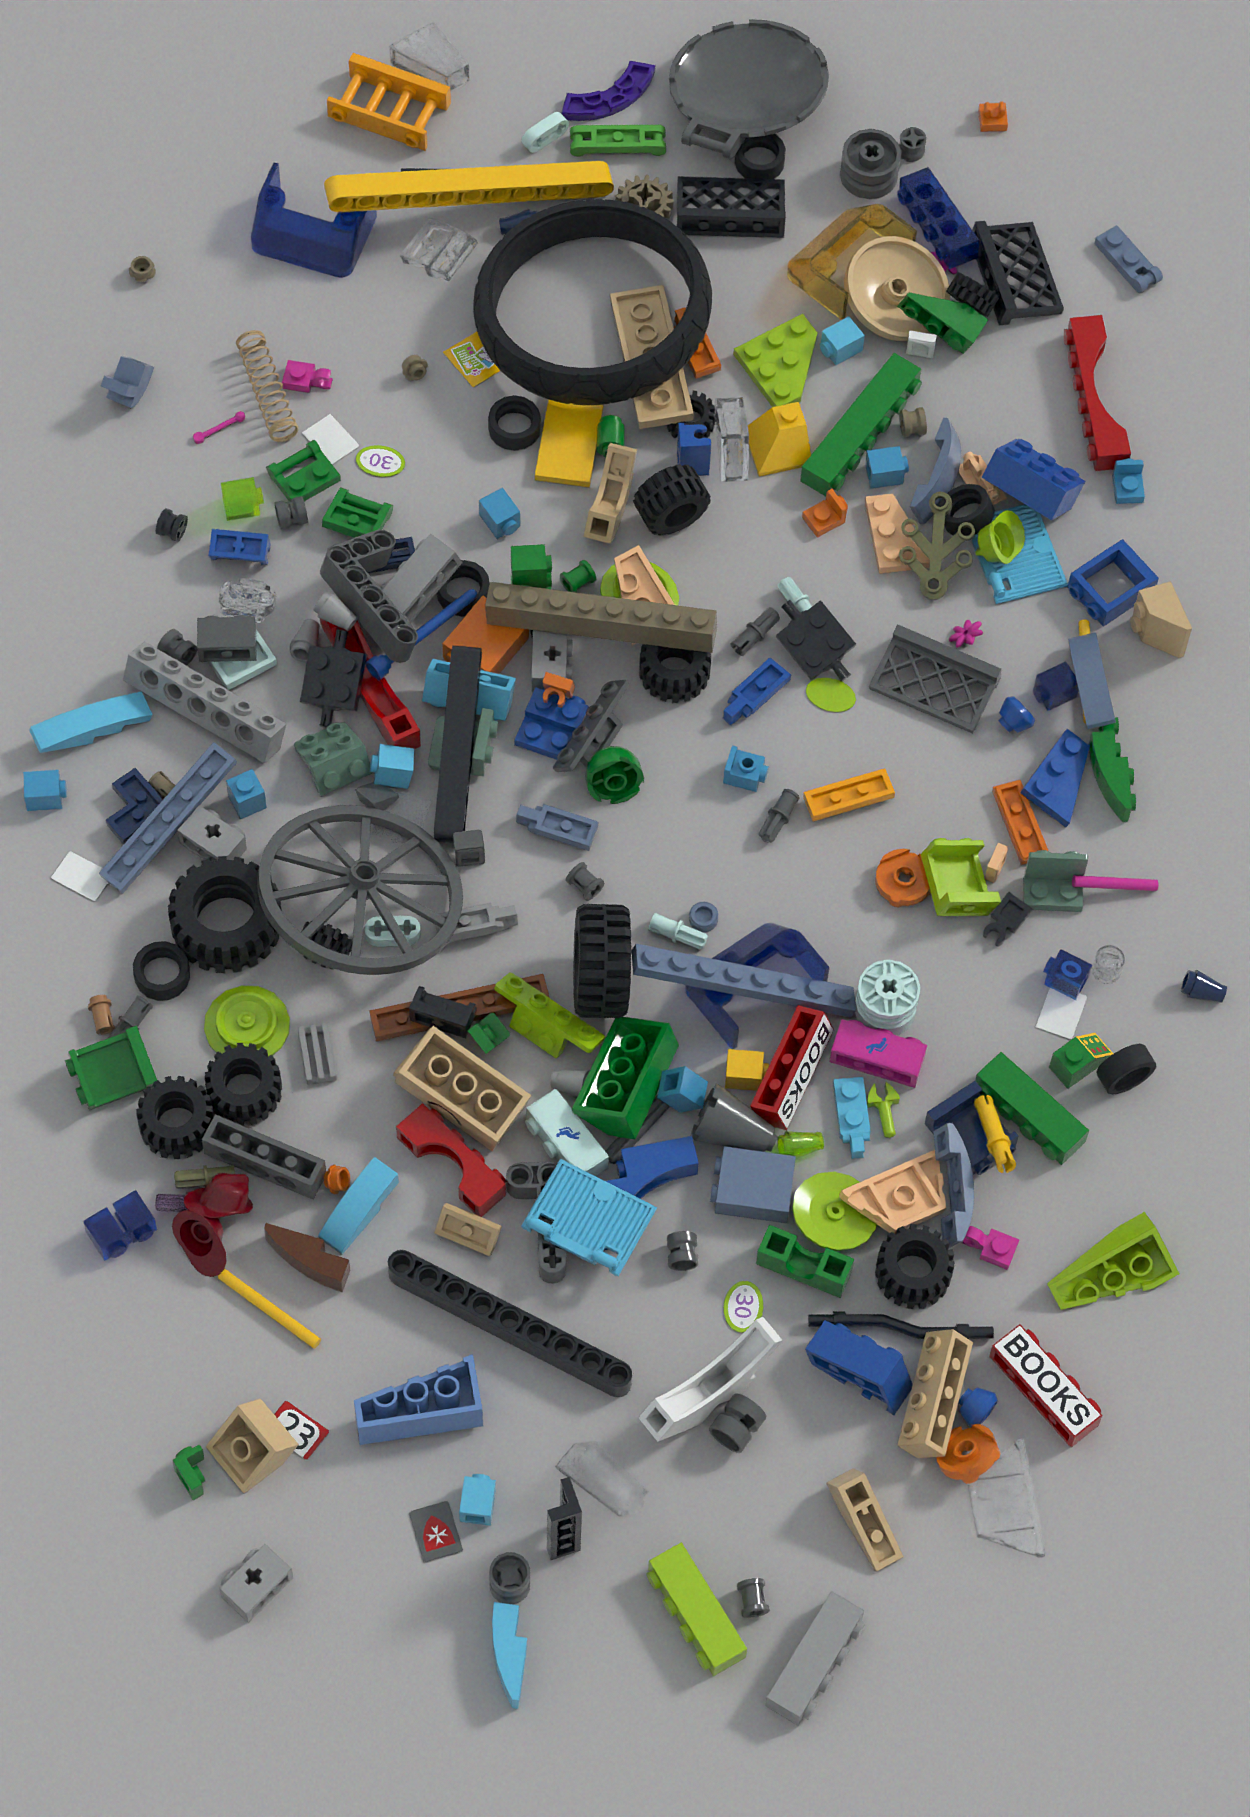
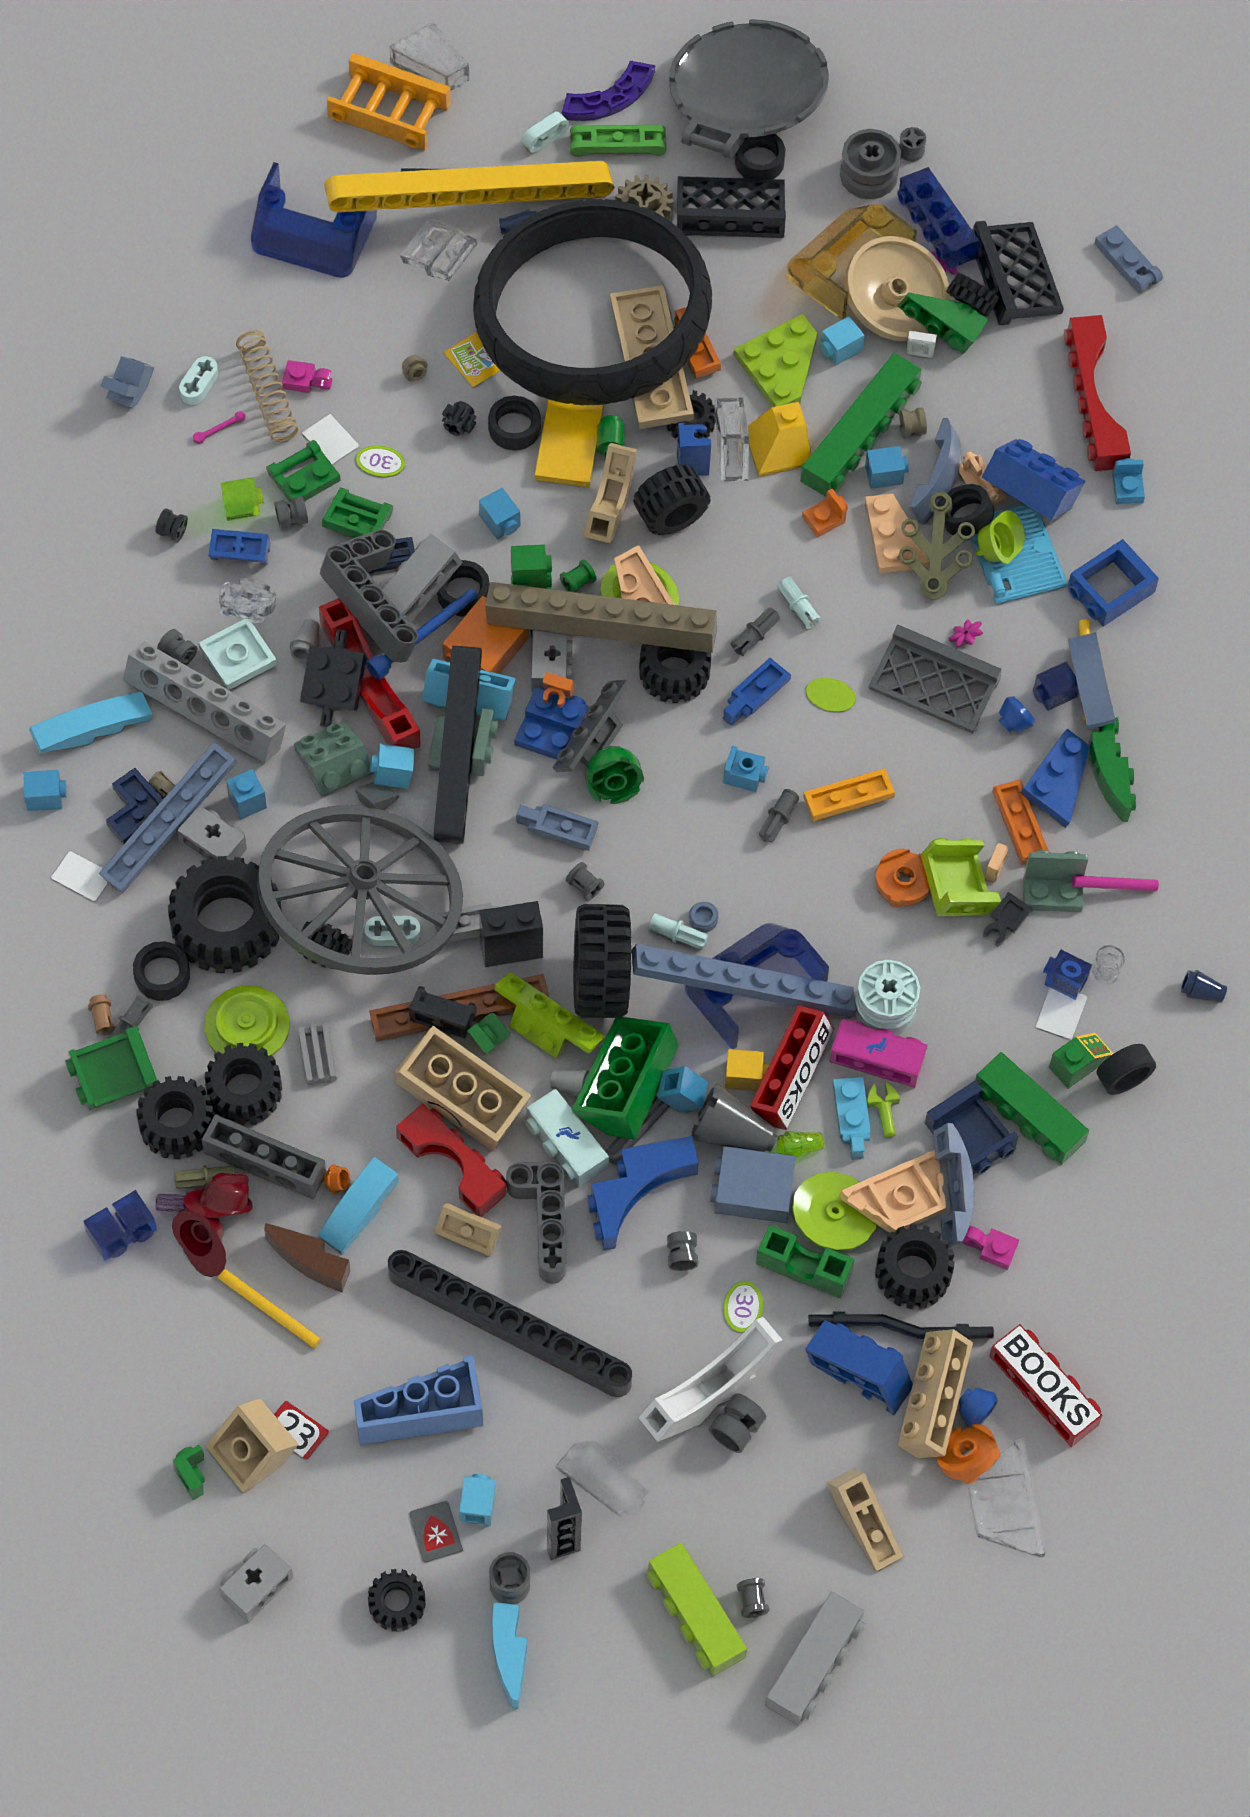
dark tan plate [129,256,156,282] -> none
dark grey brick [197,615,257,662] -> none
light grey cone [313,592,358,631] -> none
dark grey slope [453,829,485,867] -> none
medium azure window [521,1159,657,1277] -> none
black plate [776,600,856,682] -> none
yellow pin [974,1095,1016,1173] -> none
orange tile [978,101,1008,132] -> none
lime wedge [1047,1212,1180,1310] -> none
tan slope [1130,581,1192,658] -> none
none -> light aqua beam [179,356,218,405]
none -> black tyre [368,1569,426,1632]
none -> black gear [442,401,476,436]
none -> black brick [479,901,543,967]

